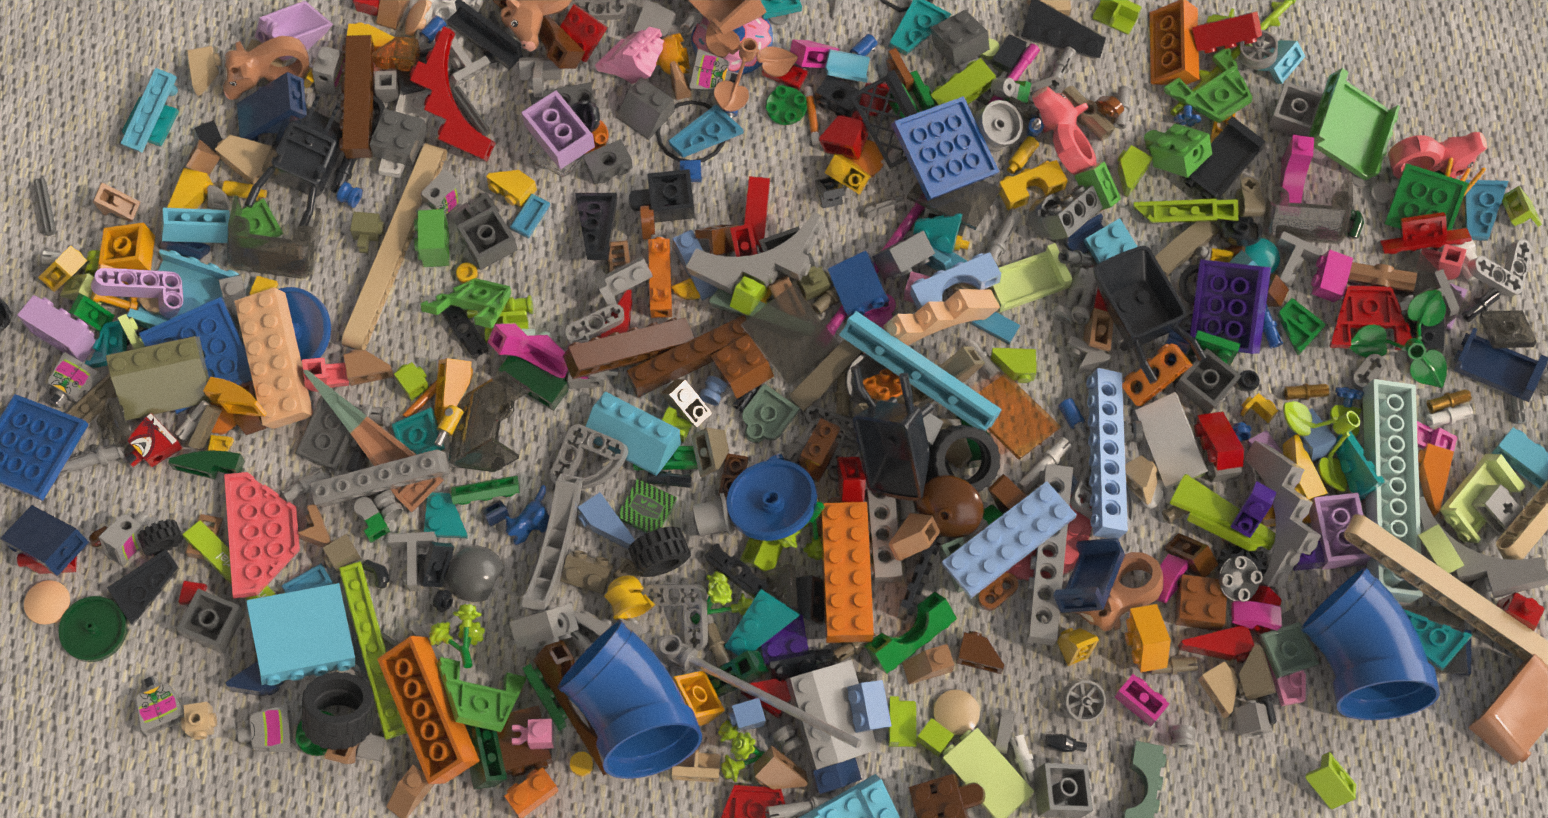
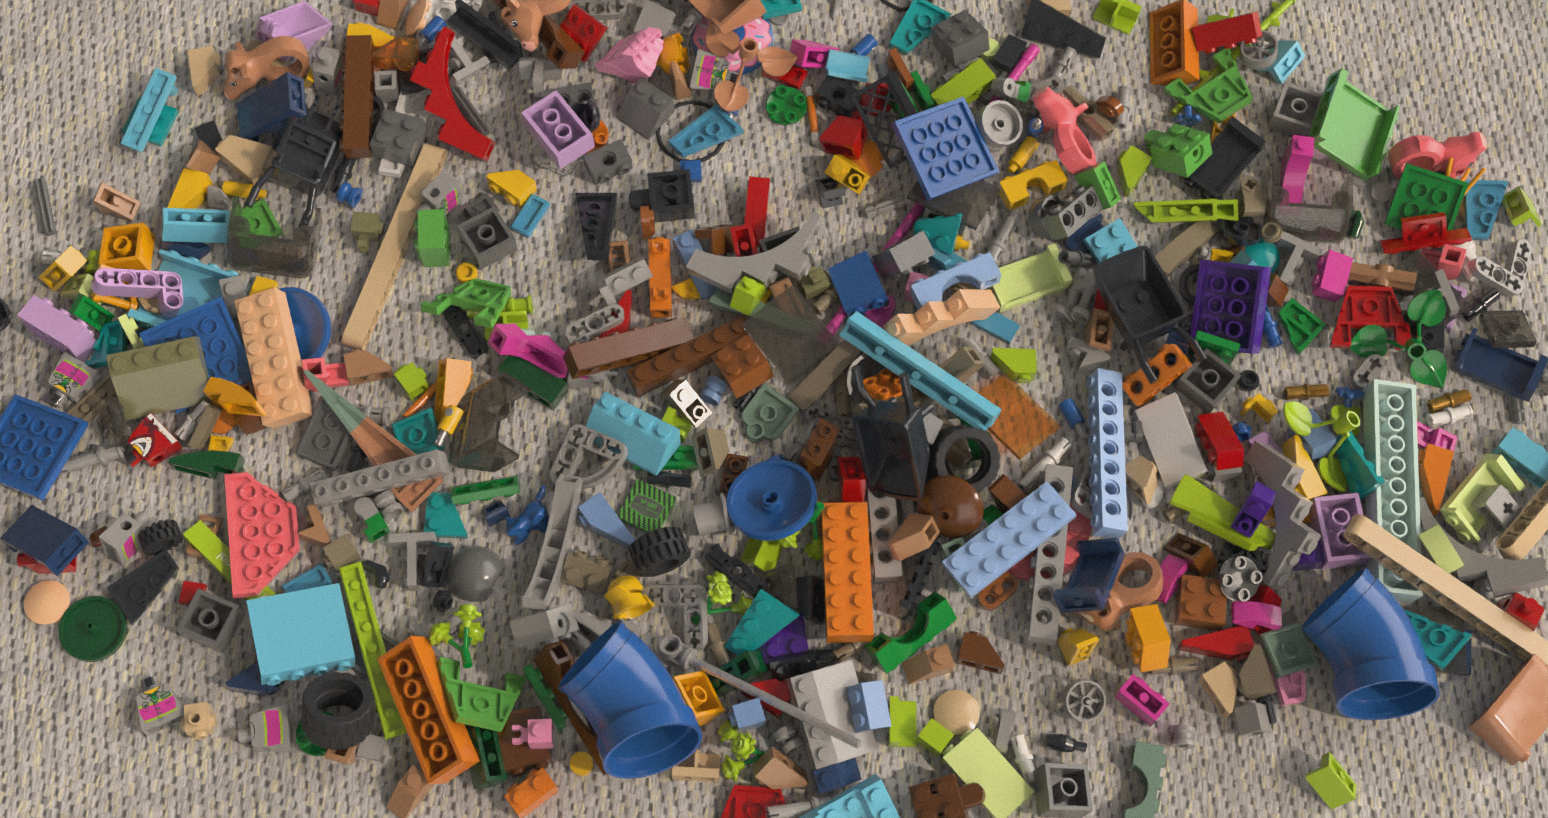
none -> dark tan plate [1261,222,1283,243]

